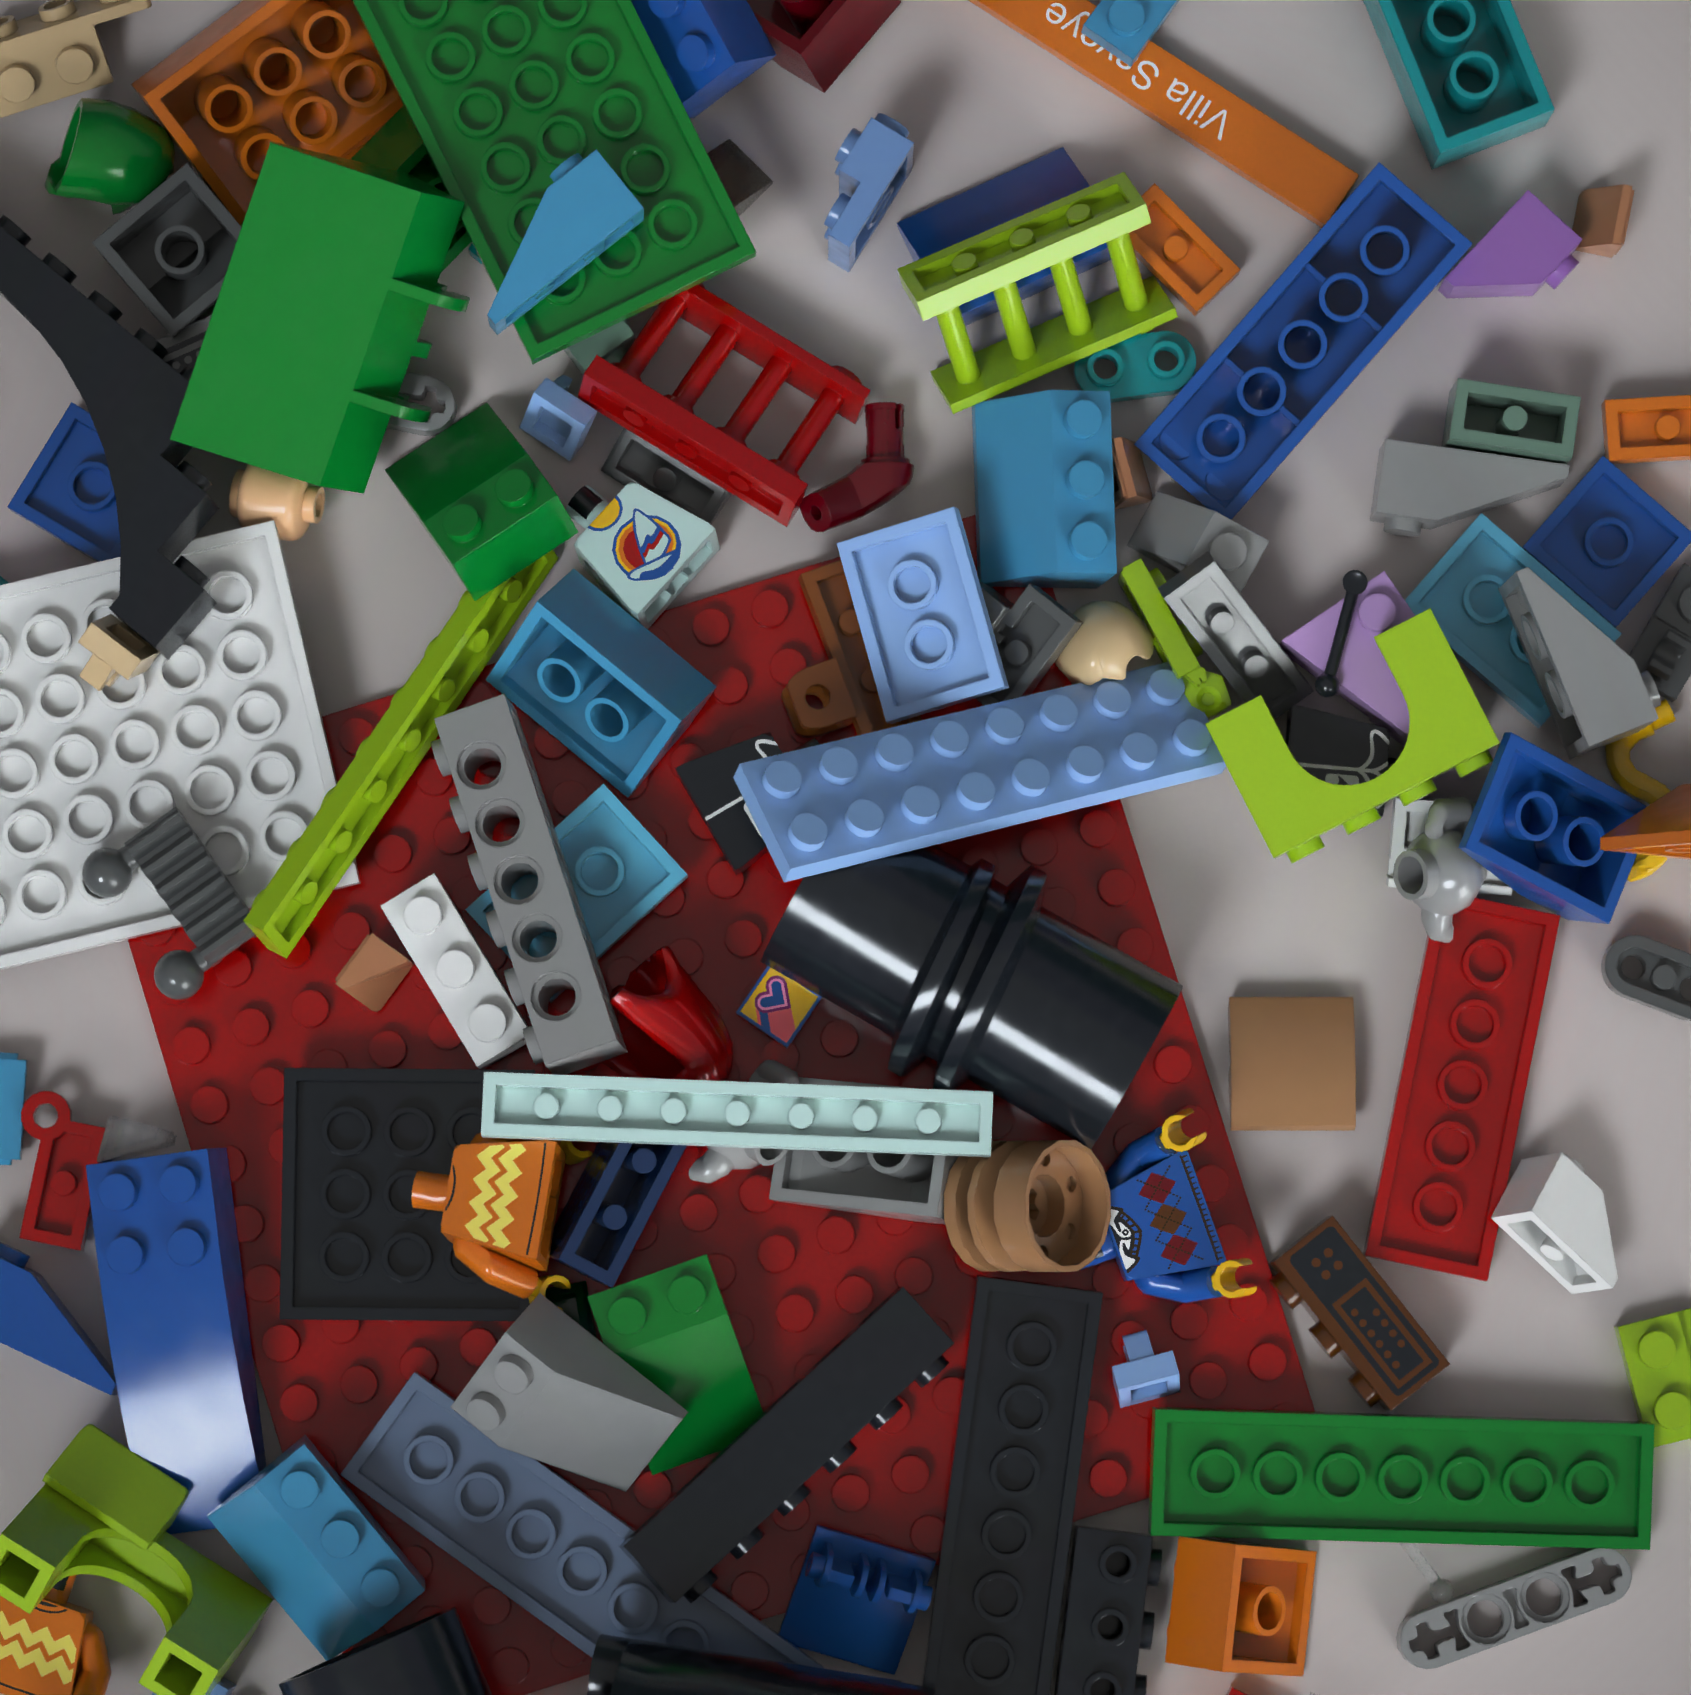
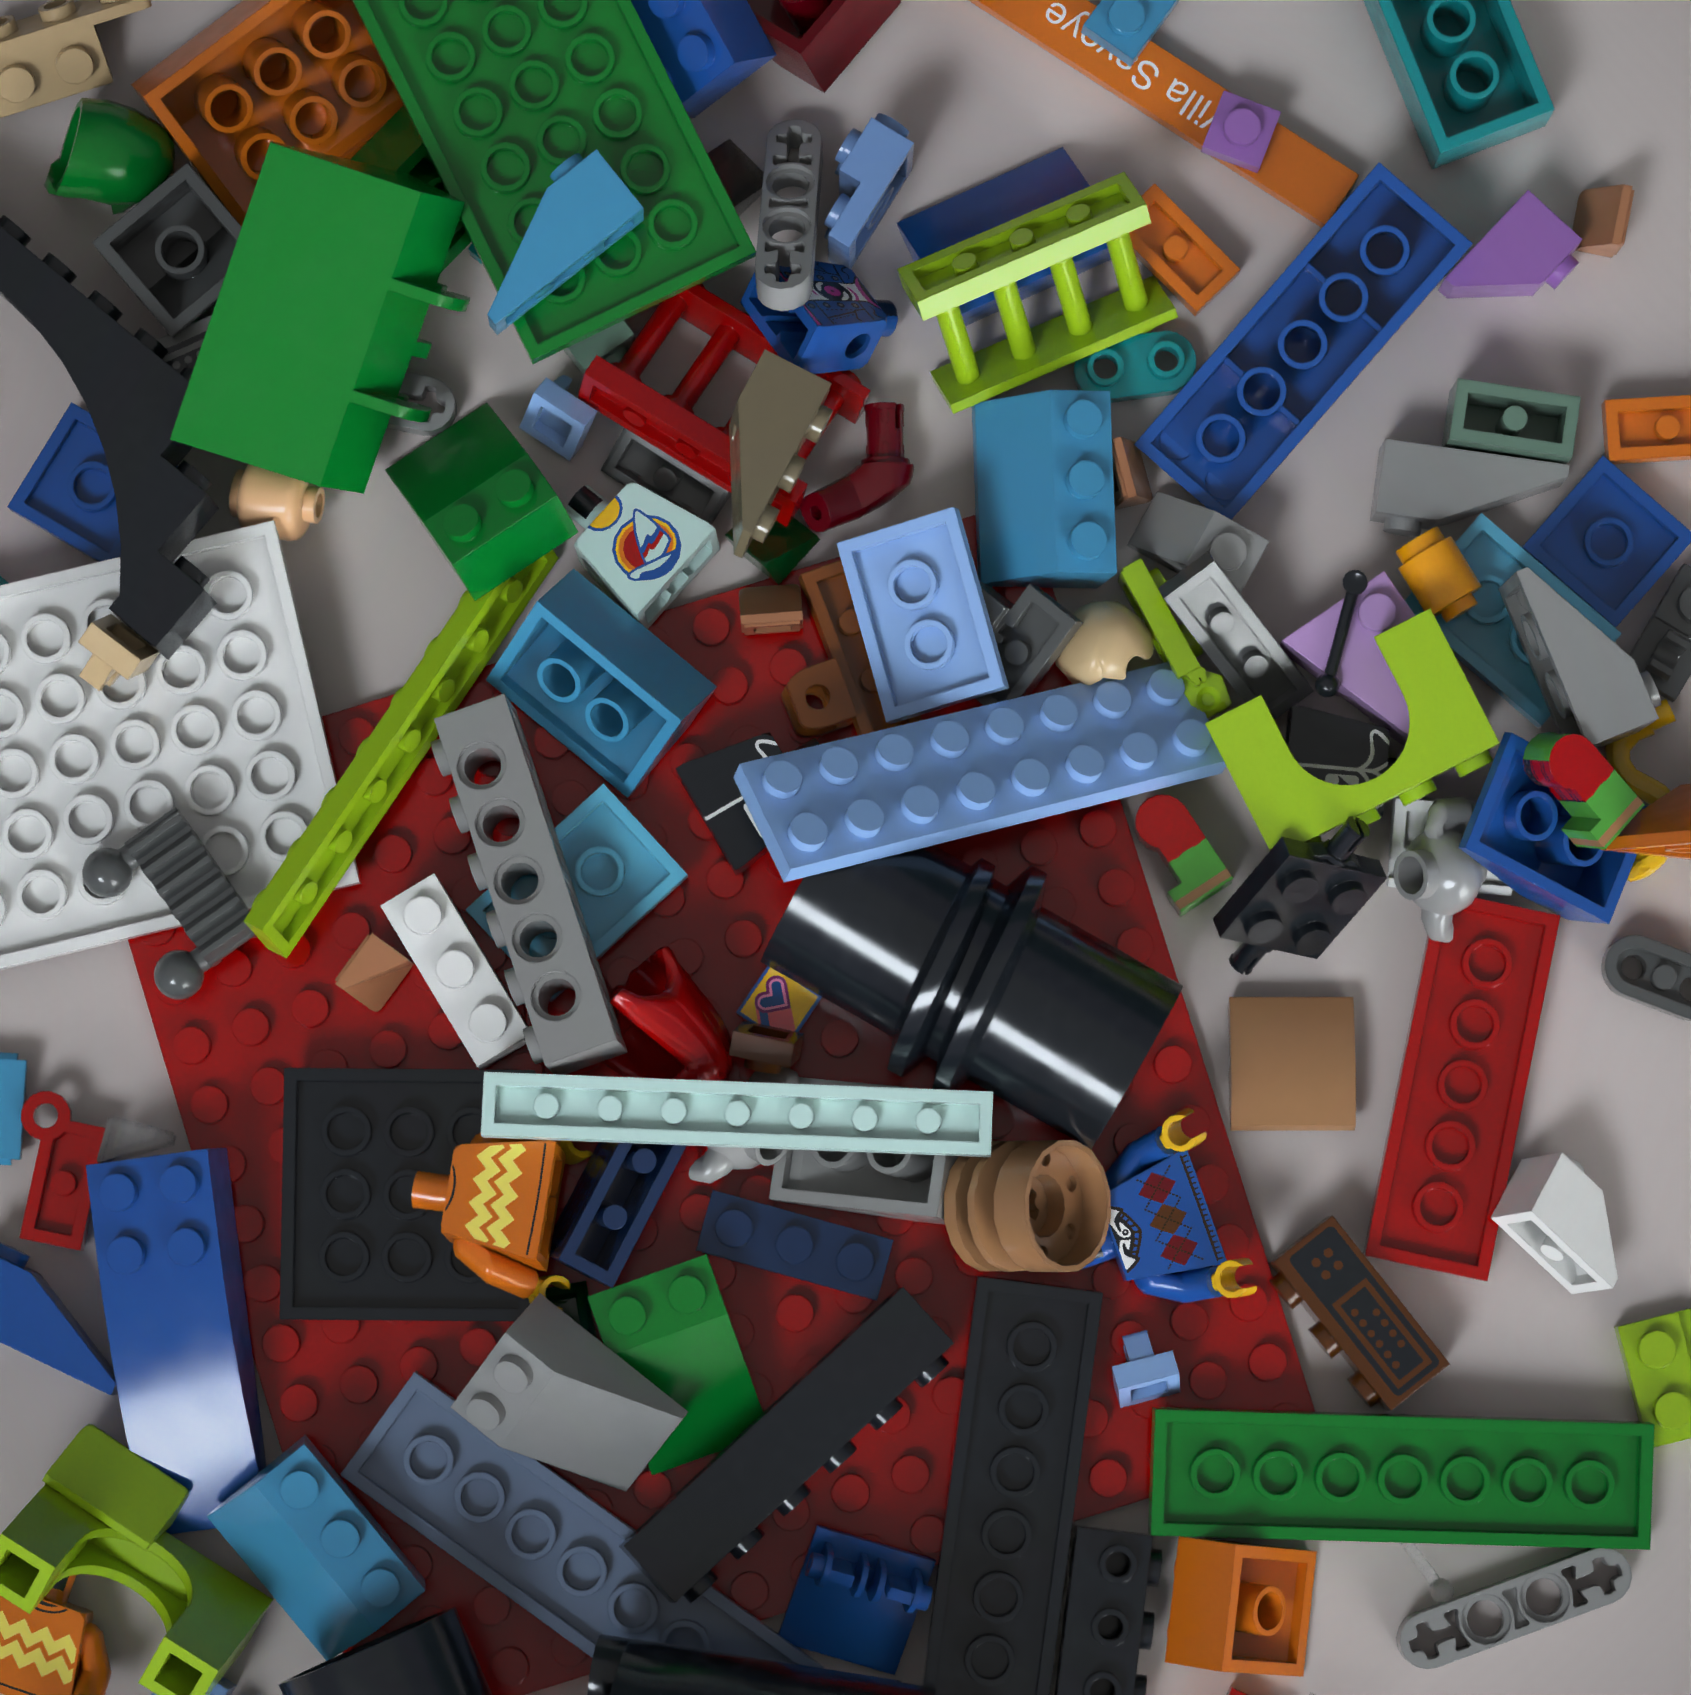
none -> dark blue plate [696,1190,894,1301]
none -> dark green slope [725,517,820,585]
none -> dark tan slope [729,350,833,558]
none -> reddish brown plate [729,1021,804,1074]
none -> nougat slope [739,584,803,635]
none -> blue torso [740,261,898,374]
none -> light grey beam [755,119,823,311]
none -> leg [1135,795,1233,917]
none -> medium lavender plate [1201,91,1281,174]
none -> black plate [1213,816,1387,975]
none -> light orange brick [1395,526,1482,623]
none -> leg [1523,732,1645,849]

